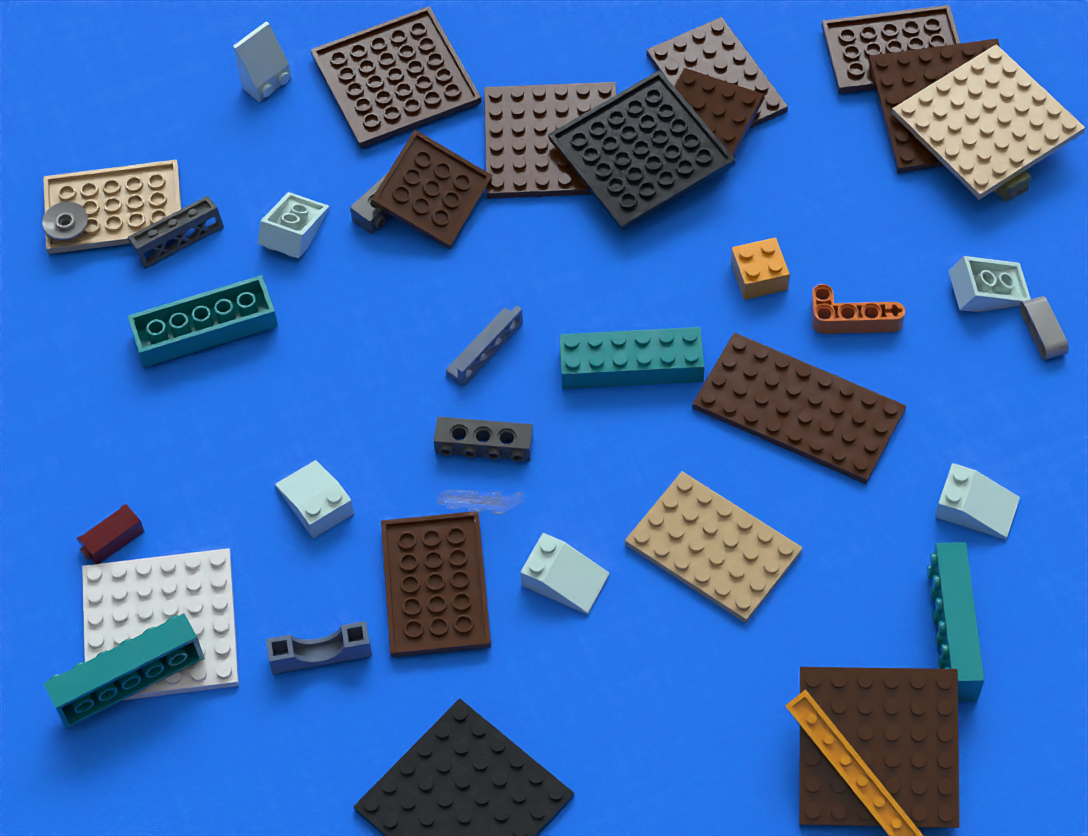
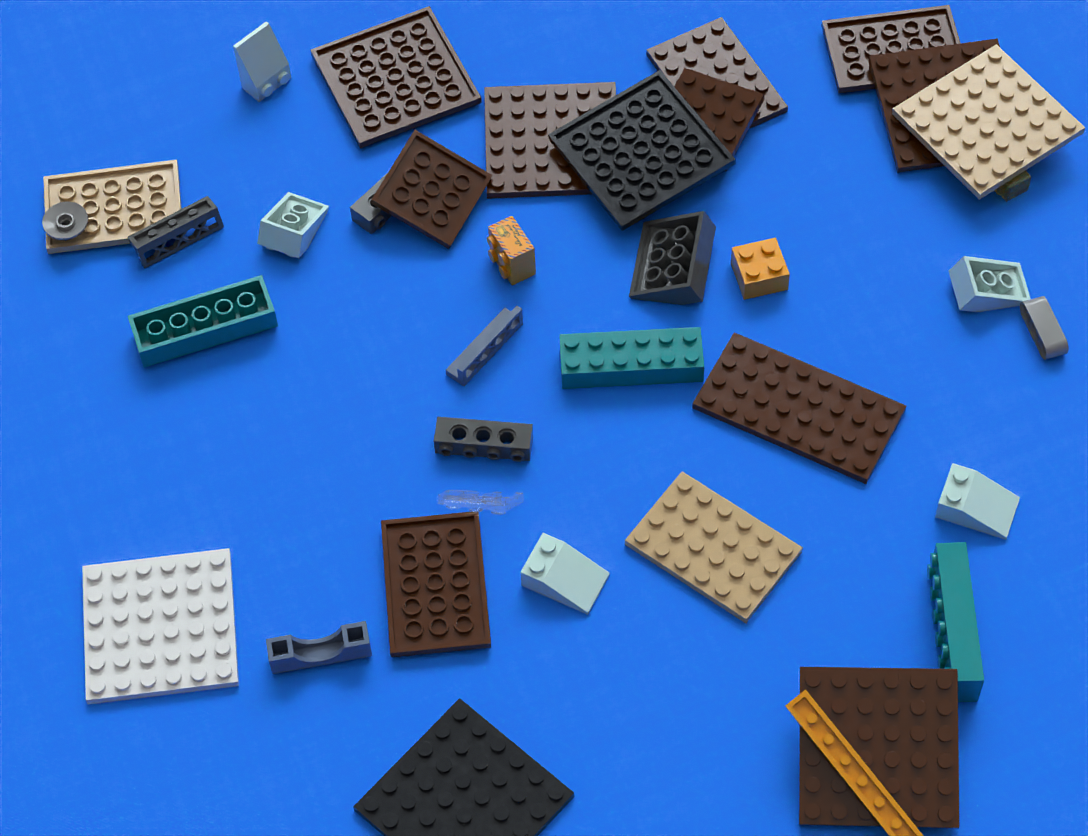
teal brick [43,613,205,729] -> none
dark red brick [76,504,145,564] -> none
light aqua slope [275,460,354,538] -> none
orange beam [811,284,906,334] -> none
none -> brick [487,216,536,285]
none -> dark grey slope [629,211,716,305]

